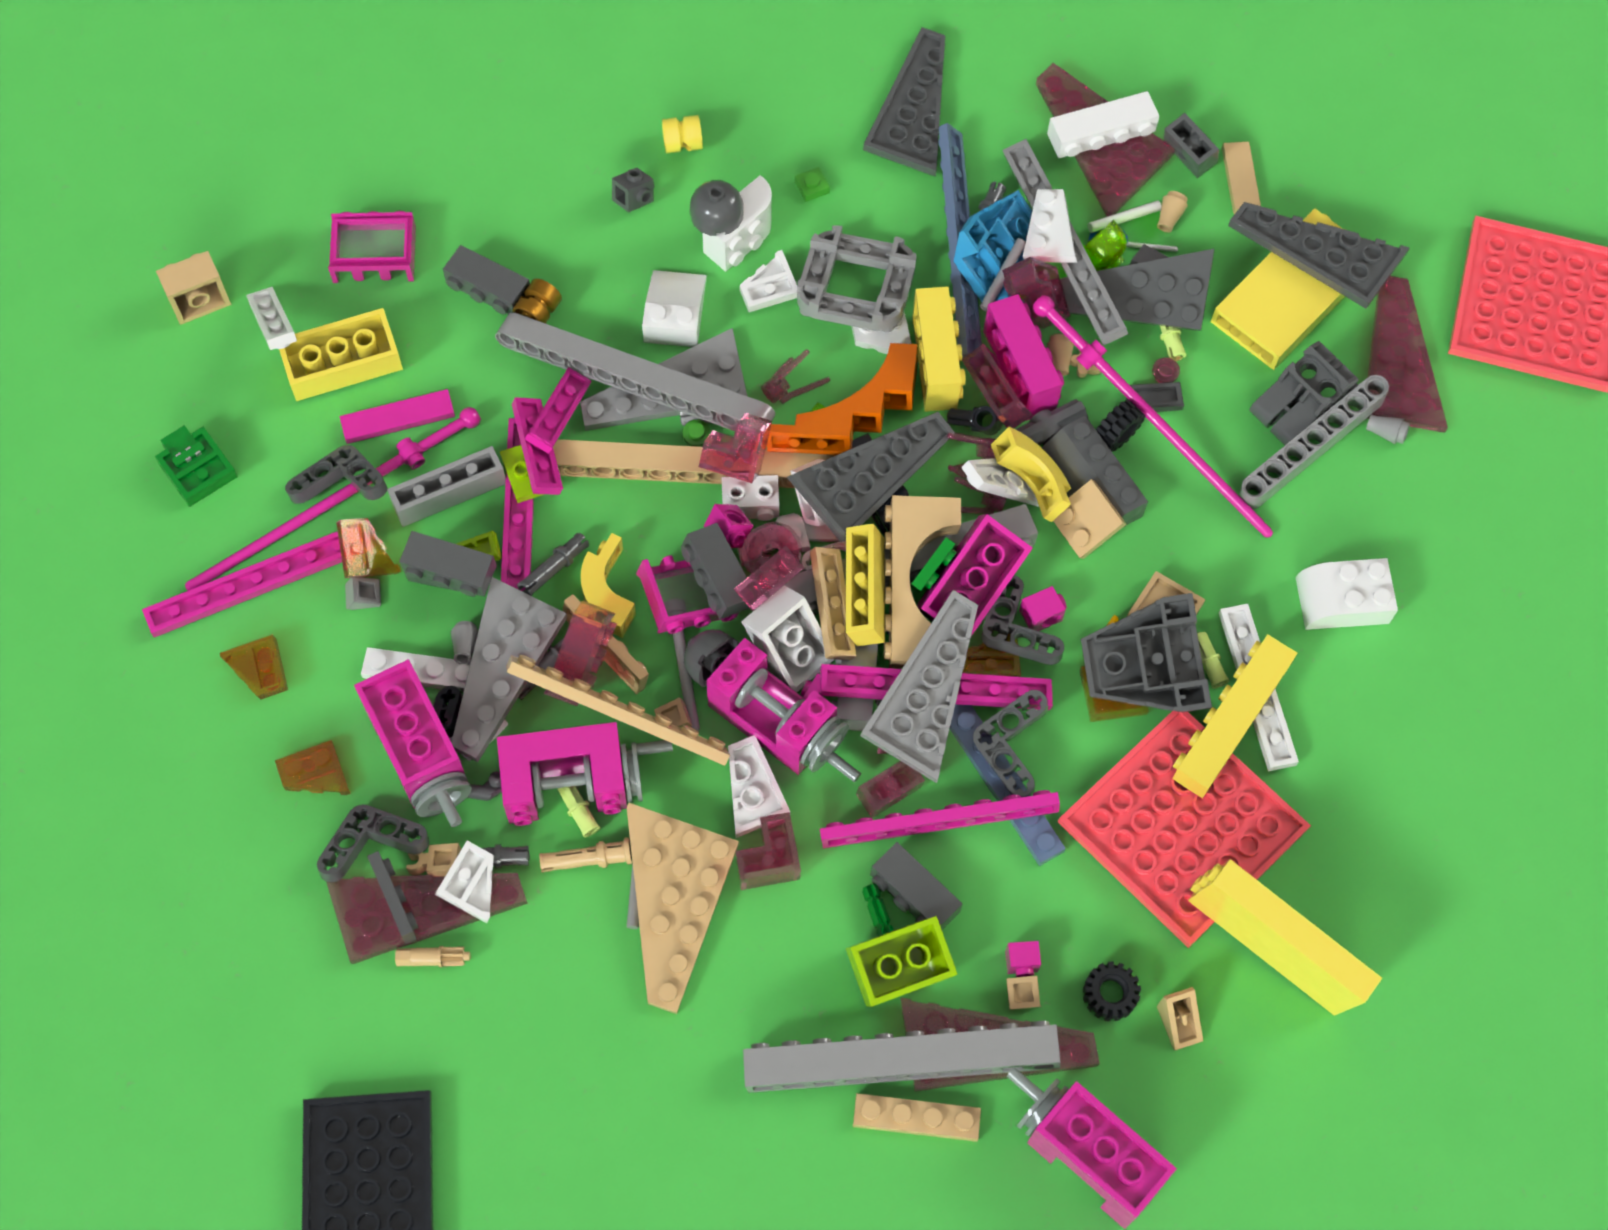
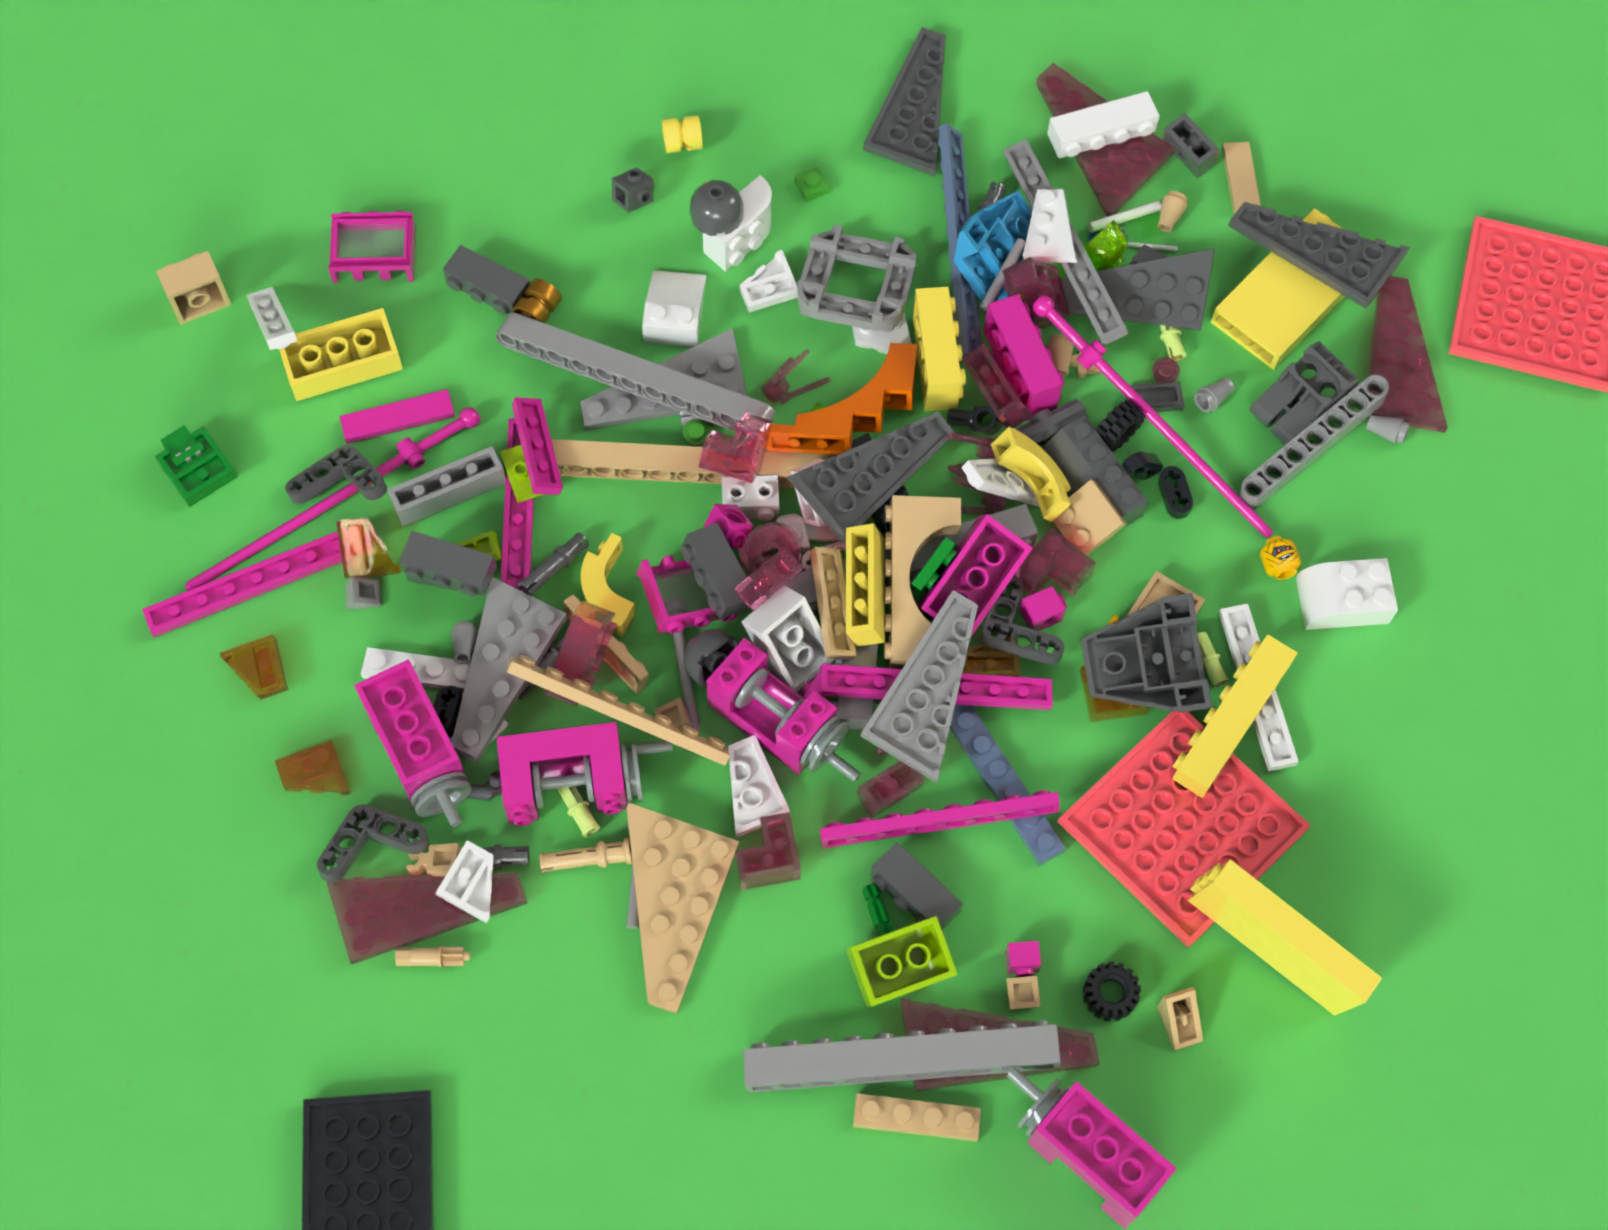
dark grey plate [367,851,419,944] -> none
dark pink tile [525,367,592,454] -> none
dark grey beam [973,690,1048,798] -> none
none -> clear pink brick [1014,528,1096,596]
none -> black beam [1122,451,1163,480]
none -> black beam [1158,466,1193,519]
none -> light grey cone [1194,377,1234,412]
none -> yellow head [1260,536,1301,580]

